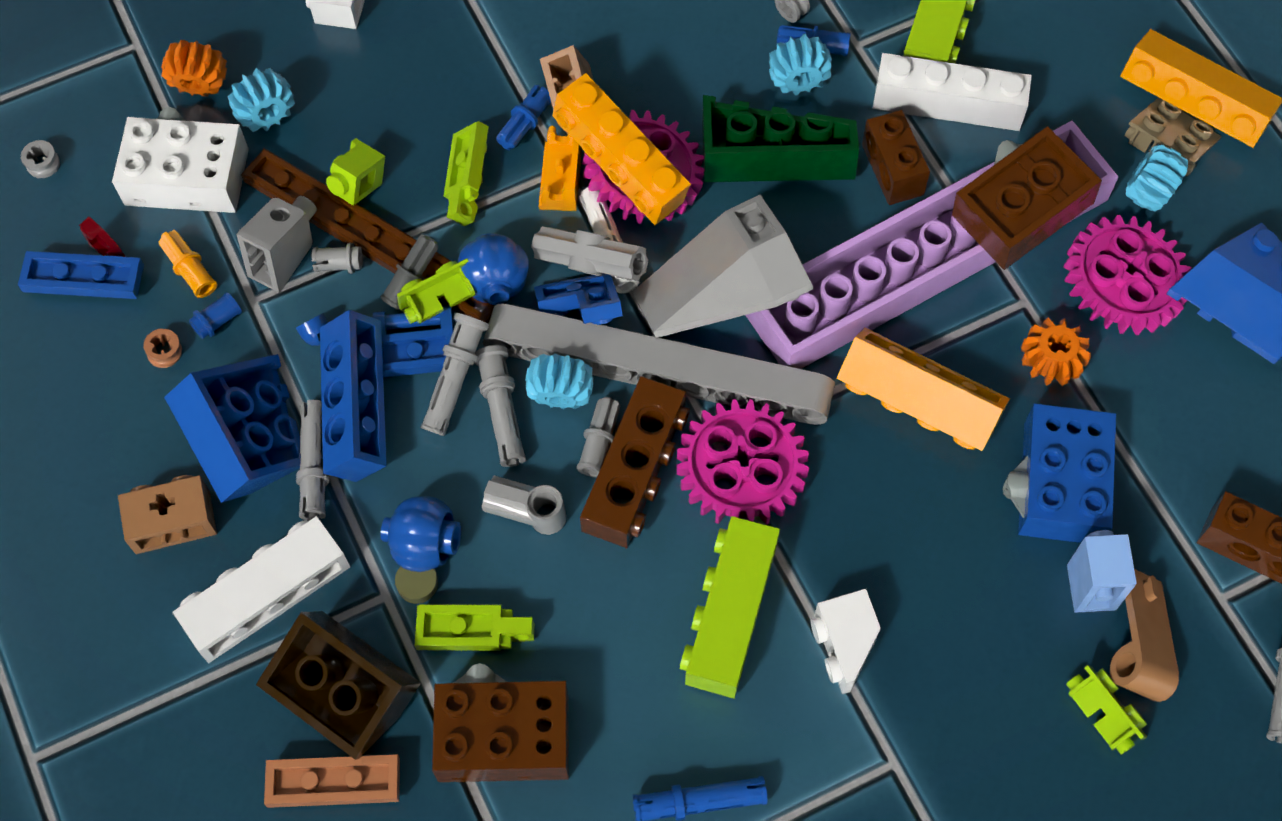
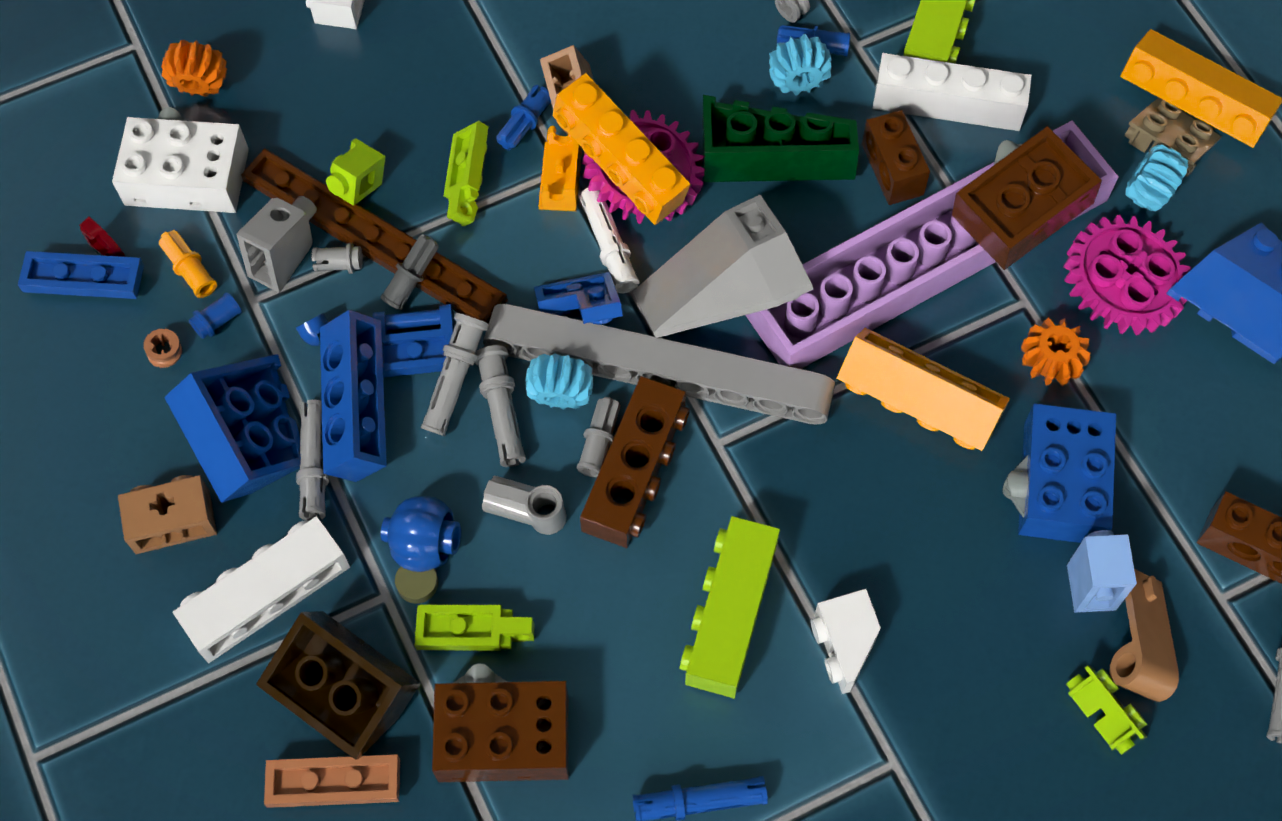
light grey bush [21,140,60,178] -> none
medium azure gear [228,68,295,132] -> none
lime hinge [397,259,475,324] -> none
blue plant [458,233,529,305] -> none
light grey piece [531,226,648,281] -> none
dark pink gear [677,399,809,525] -> none

